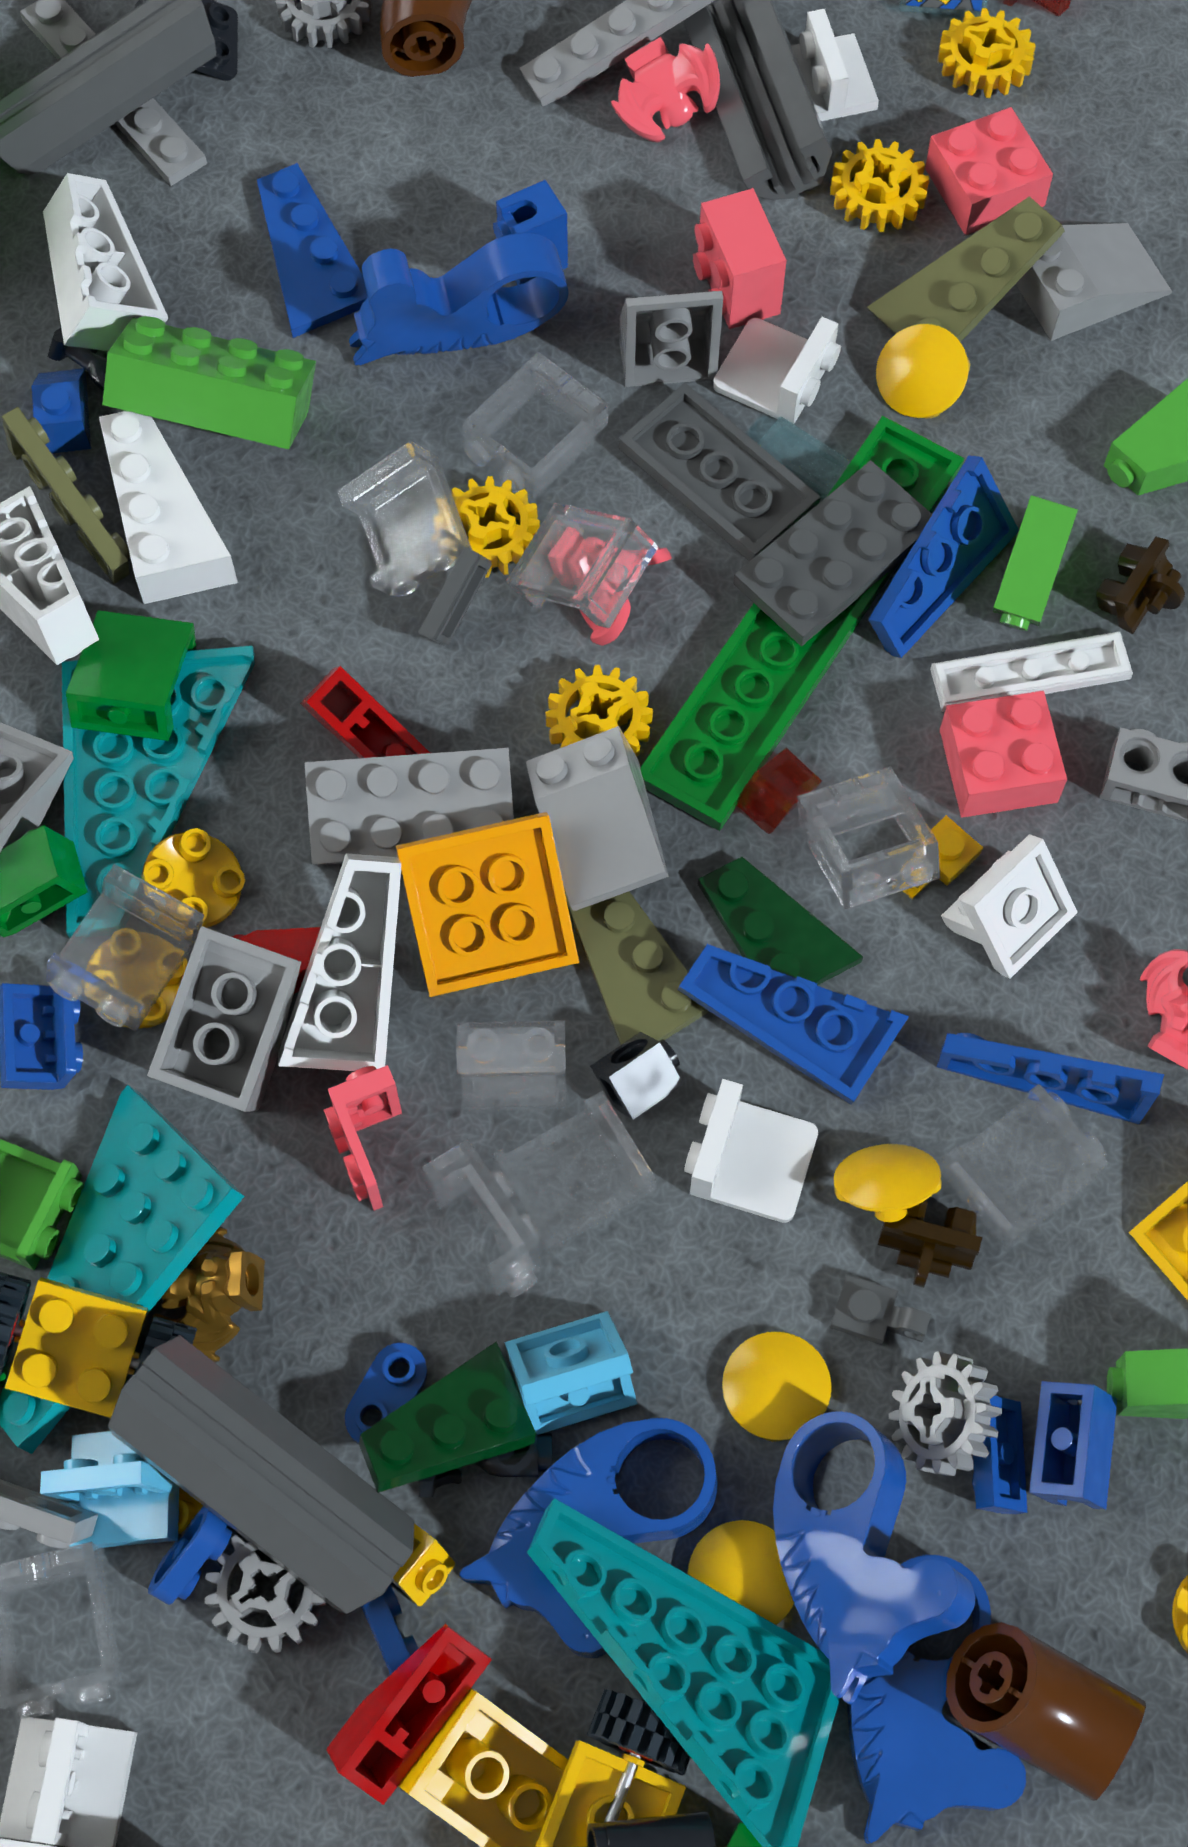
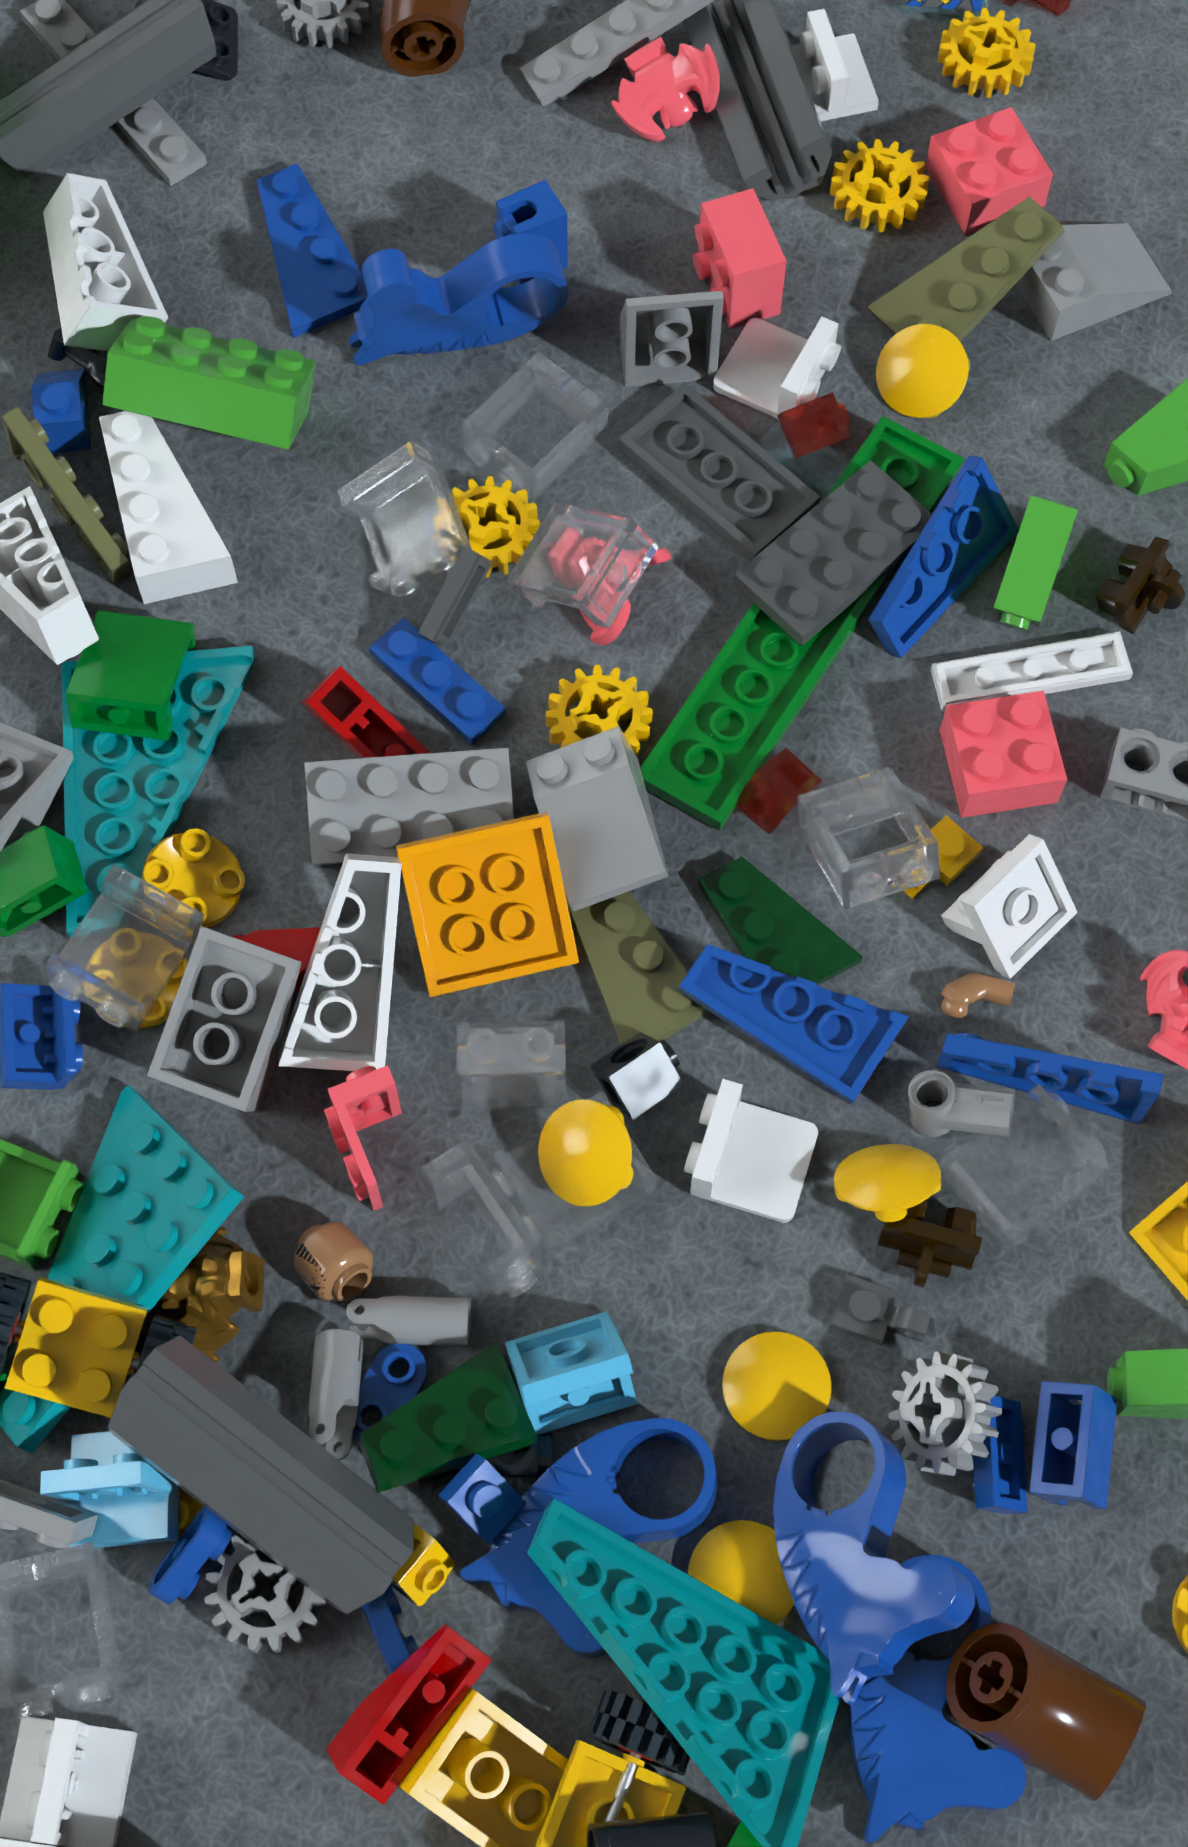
none -> medium nougat head [293,1222,374,1302]
none -> light grey piece [308,1329,364,1461]
none -> light grey piece [346,1295,471,1347]
none -> blue plate [369,617,506,746]
none -> blue bracket [438,1453,526,1545]
none -> yellow dish [538,1099,633,1207]
none -> clear red bracket [777,392,850,460]
none -> light grey piece [908,1070,1015,1137]
none -> medium nougat arm [940,973,1015,1018]

